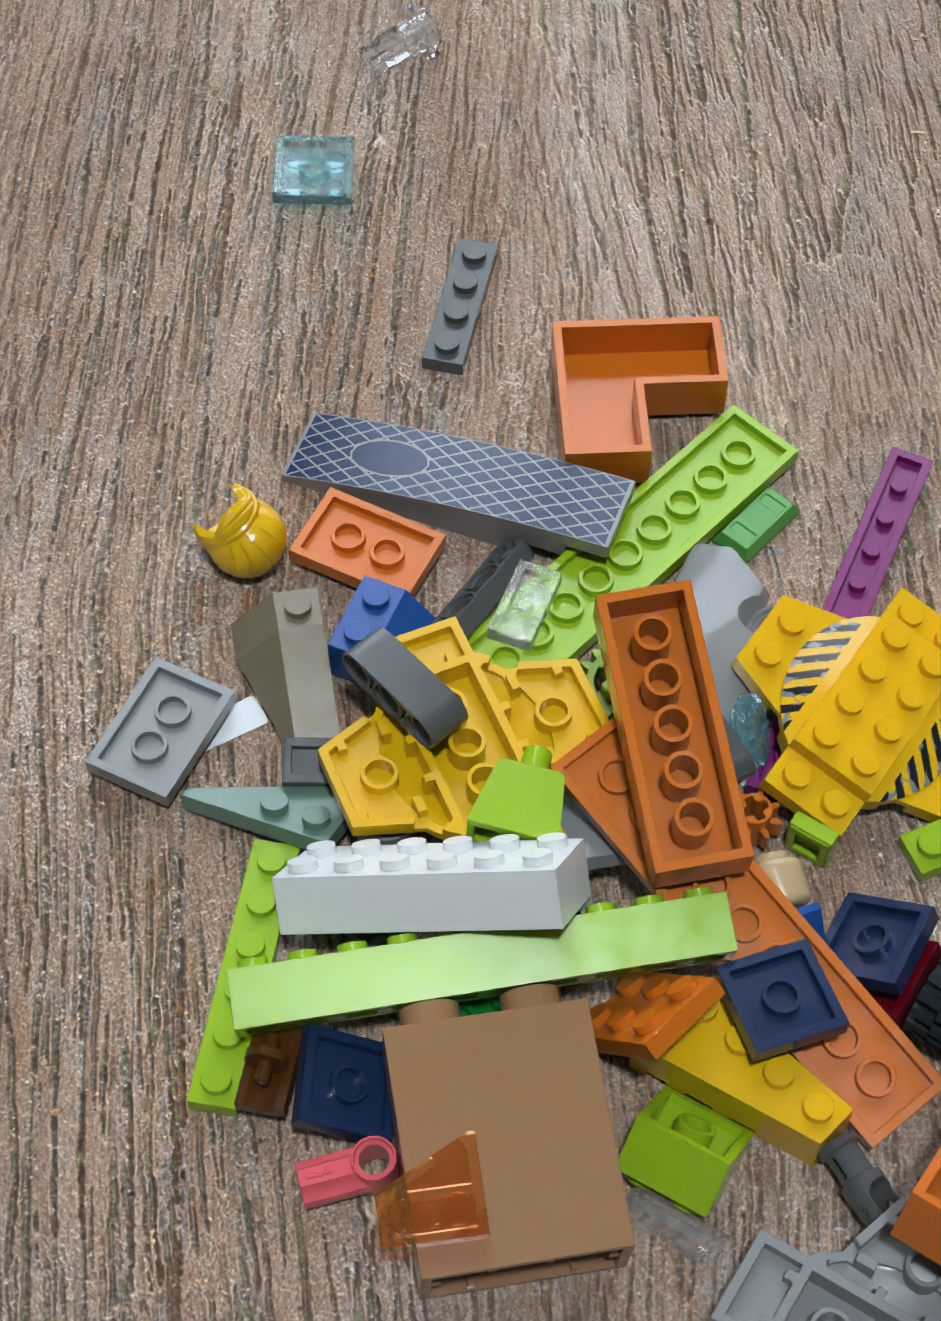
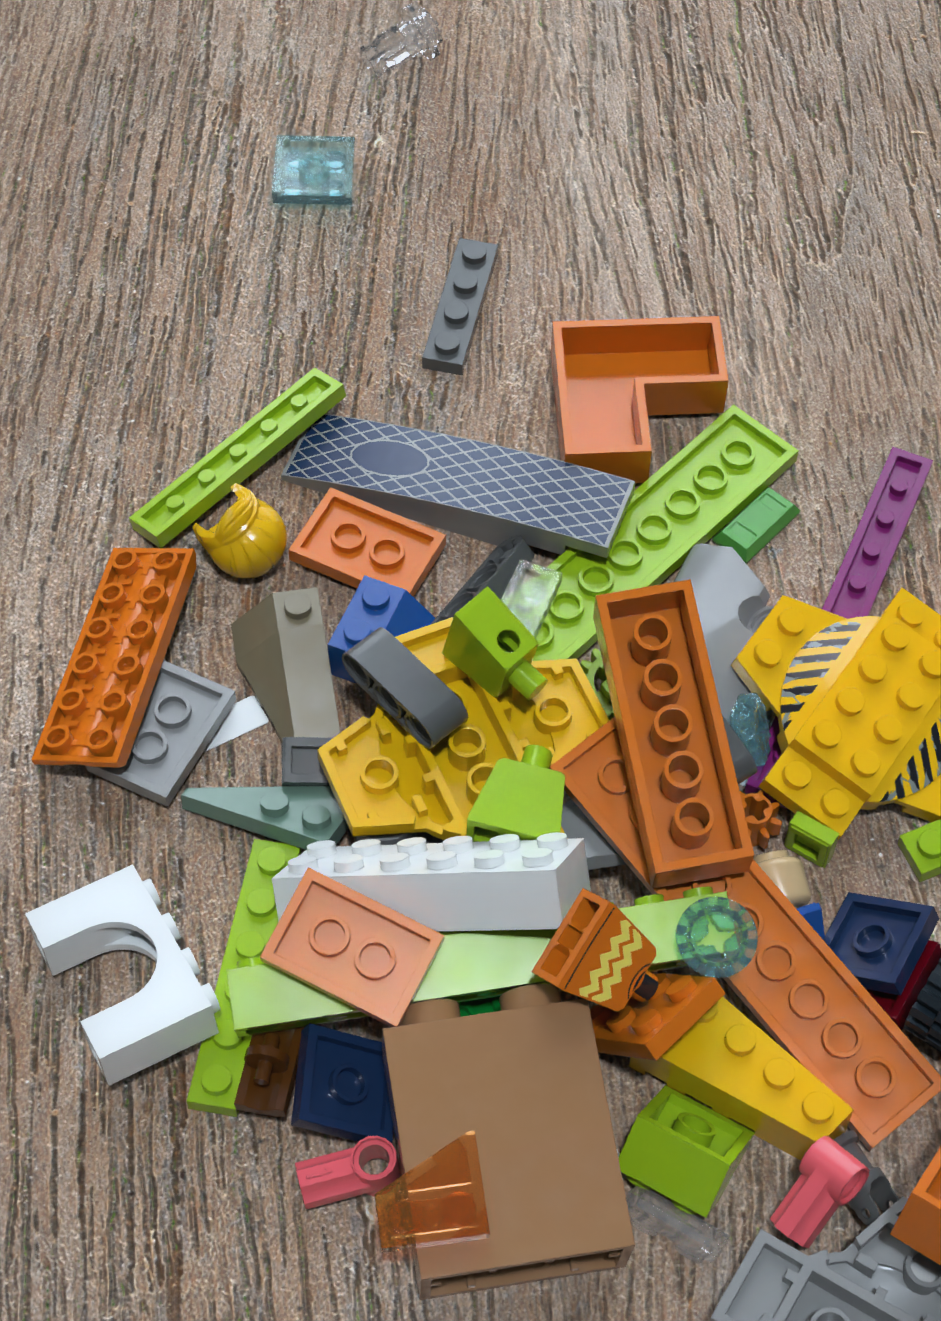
dark blue plate [713,938,850,1062] -> none
none -> white arch [25,865,221,1086]
none -> orange plate [31,548,196,768]
none -> lime plate [129,367,346,548]
none -> orange plate [260,867,444,1027]
none -> lime torso [442,586,548,701]
none -> orange torso [531,888,658,1011]
none -> clear light blue gear [676,897,758,978]
none -> coral piece [770,1136,870,1248]

